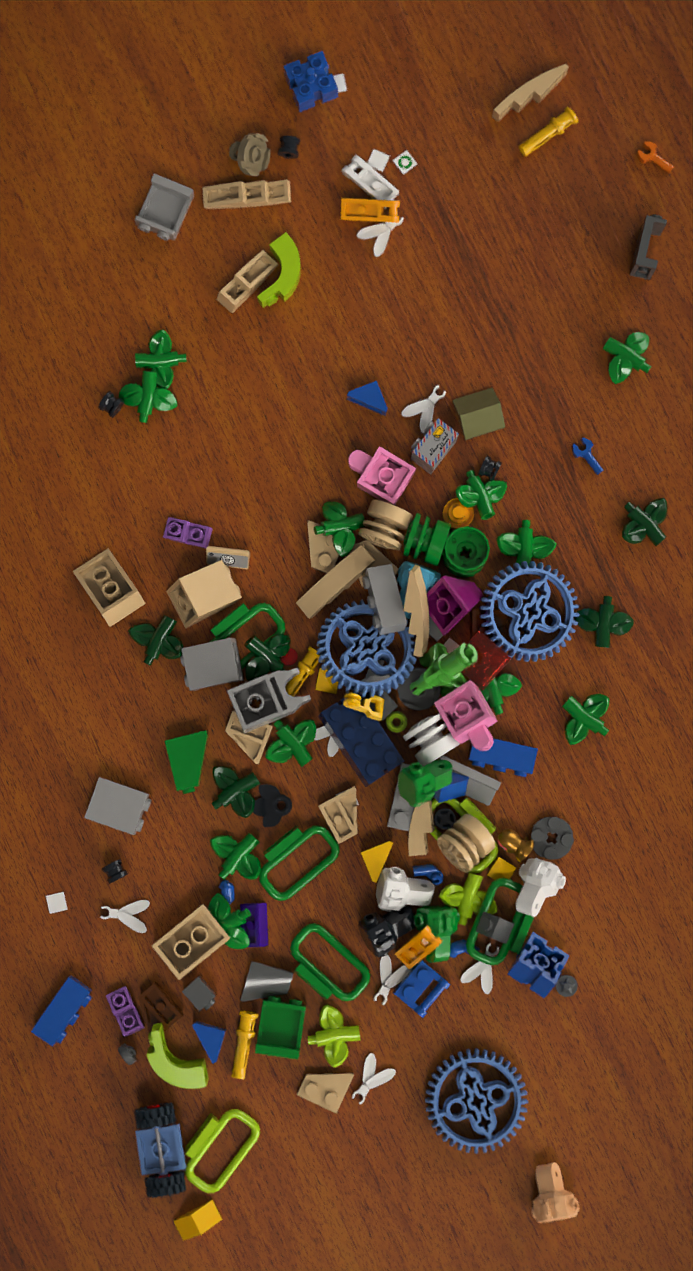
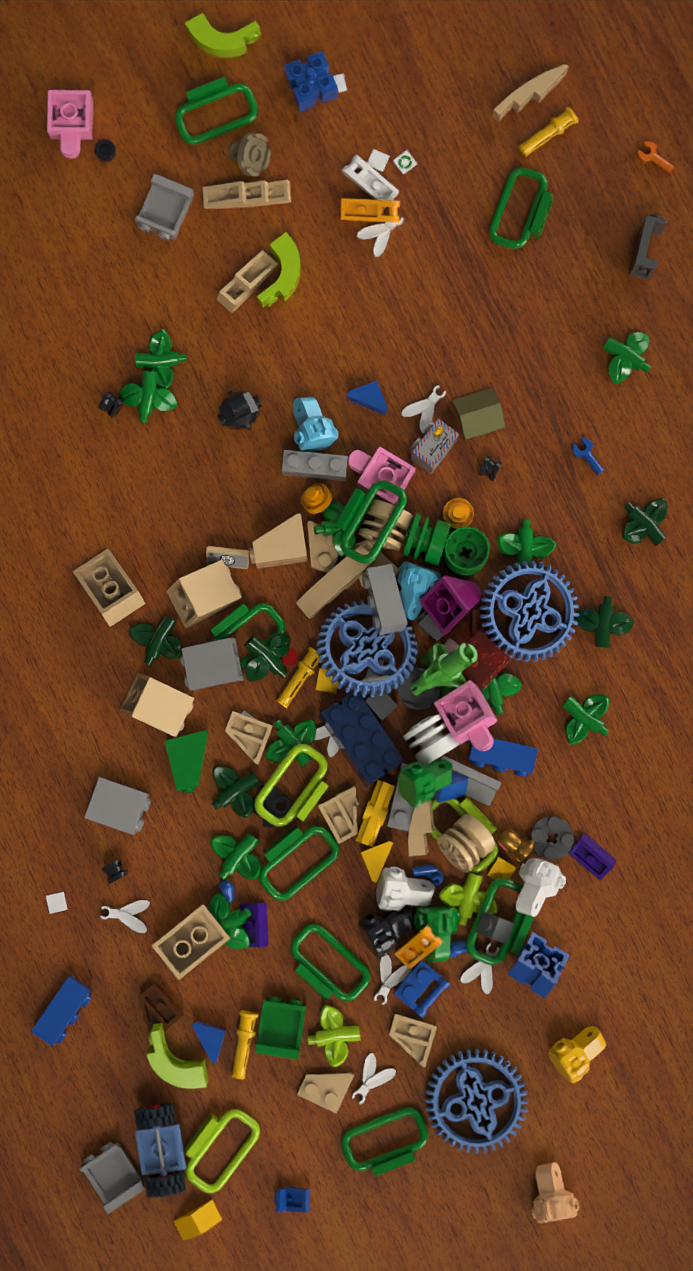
medium lavender slope [106,986,145,1037] -> none
dark grey tile [118,1043,137,1065] -> none
medium lavender slope [163,517,213,549] -> none
dark grey brick [182,975,217,1011] -> none
light grey brick [227,668,311,734] -> none
dark grey slope [240,961,294,1002] -> none
black wheel [278,135,300,159] -> none
yellow piece [343,693,384,721] -> none
lime plate [386,711,407,733] -> none
tan slope [403,565,429,657] -> none
black wheel [434,808,456,830] -> none
green plant [456,470,507,520] -> none
dark grey tile [555,975,578,997] -> none
none -> bright pink brick [47,90,93,159]
none -> light grey panel [80,1142,146,1214]
none -> black tile [94,139,116,162]
none -> tan slope [120,672,194,737]
none -> green bar [174,77,258,145]
none -> lime arch [185,13,261,58]
none -> black piece [217,390,262,431]
none -> tan slope [249,514,308,569]
none -> lime bar [254,744,329,826]
none -> blue bracket [274,1187,310,1213]
none -> light grey brick [282,450,348,481]
none -> medium azure piece [293,397,338,452]
none -> light orange plate [301,483,332,514]
none -> green bar [335,480,407,564]
none -> green bar [341,1107,429,1177]
none -> yellow piece [356,780,395,847]
none -> tan wing [389,1013,437,1067]
none -> green bar [488,167,553,249]
none -> yellow piece [549,1026,606,1083]
none -> dark purple slope [568,833,616,880]

